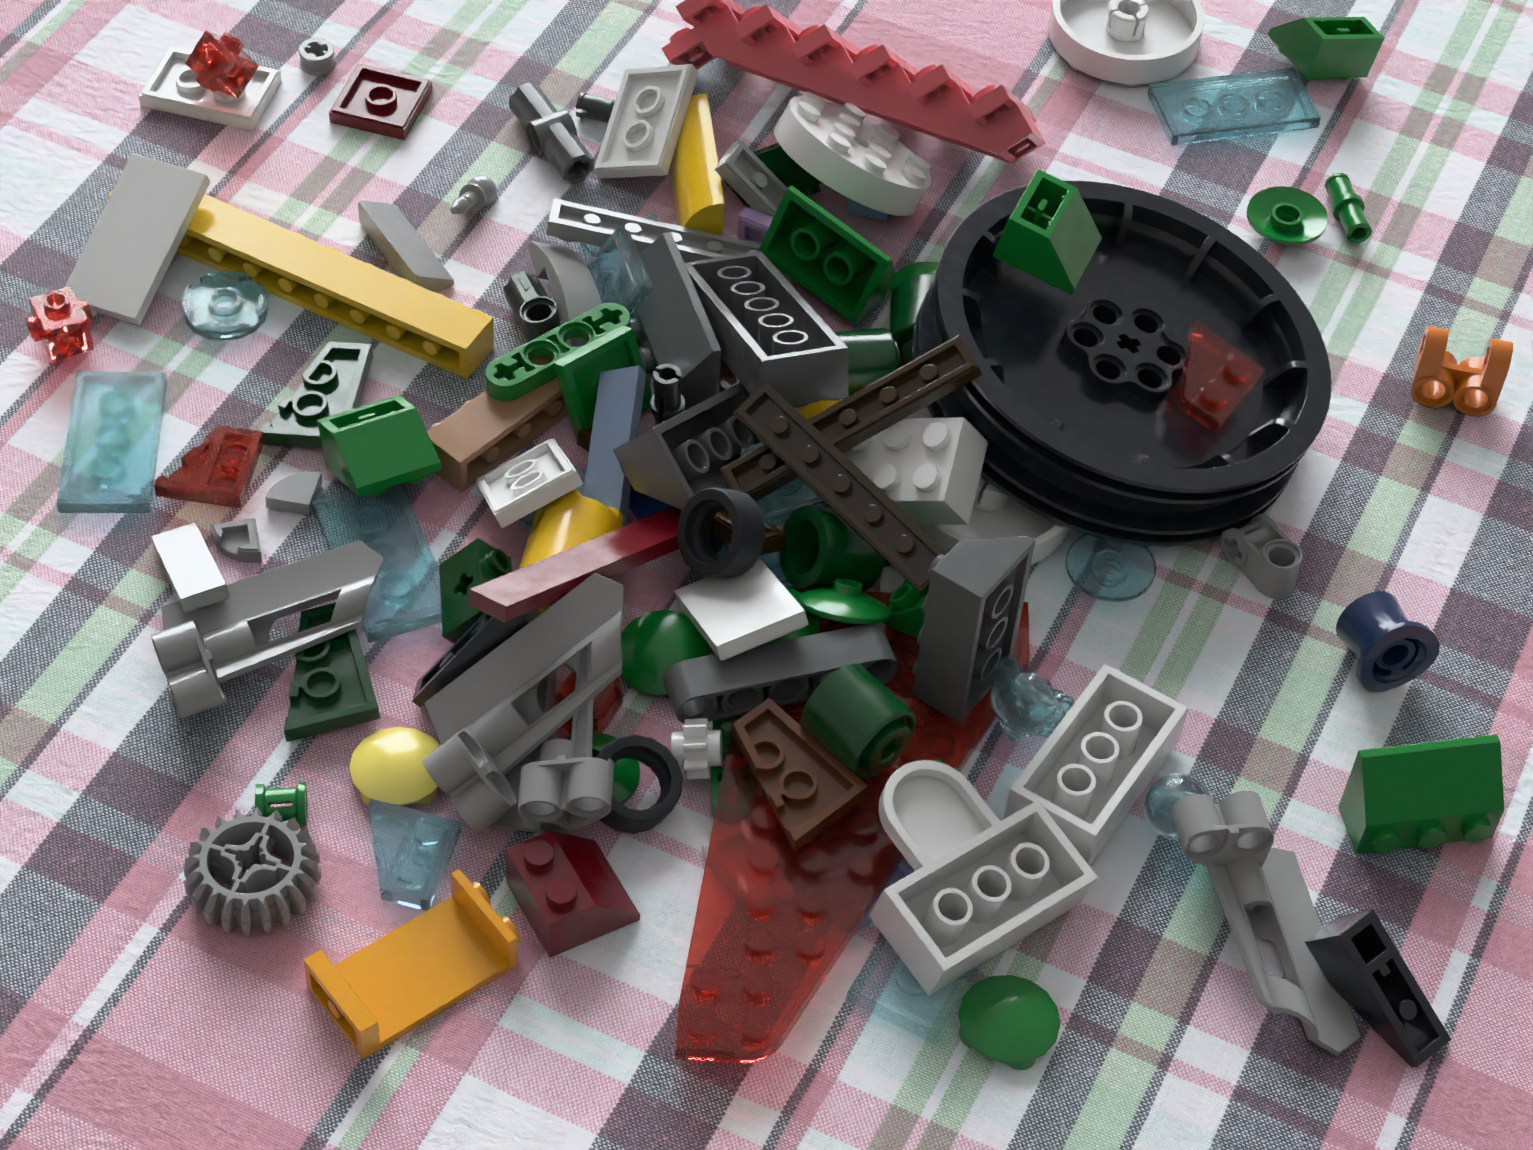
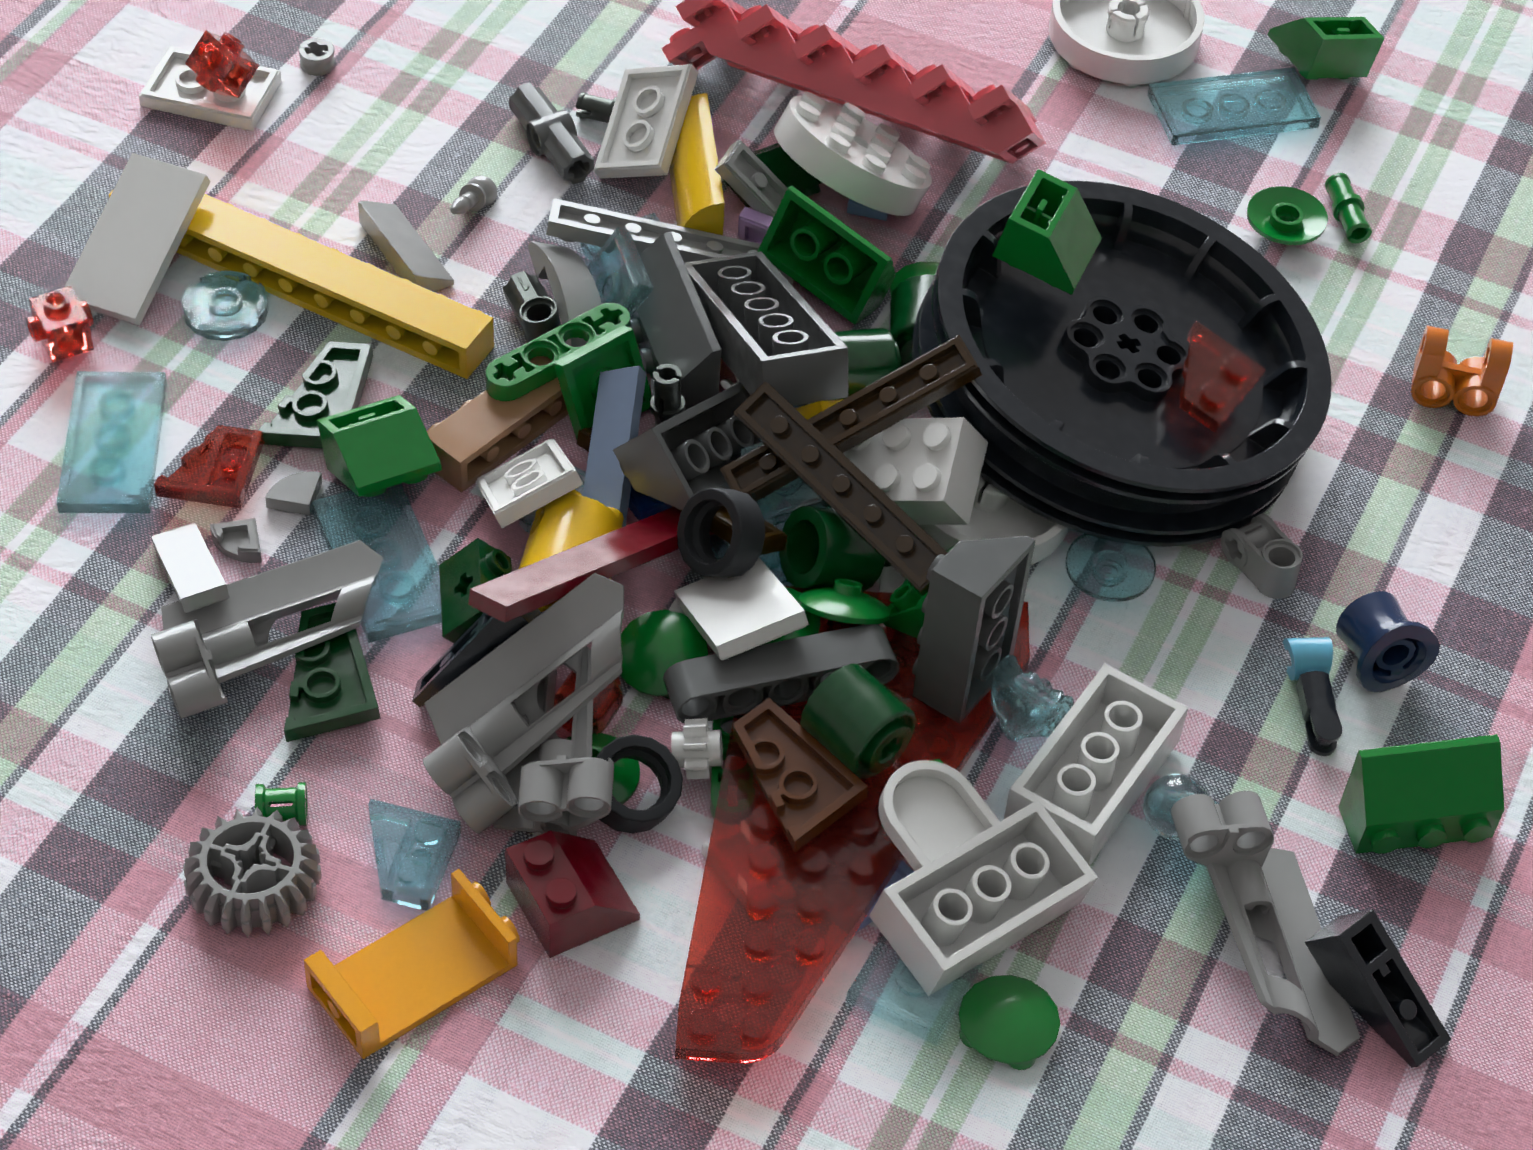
tile [329,63,433,141] -> none
light yellow dish [349,727,440,807] -> none
none -> black piece [1283,637,1342,756]

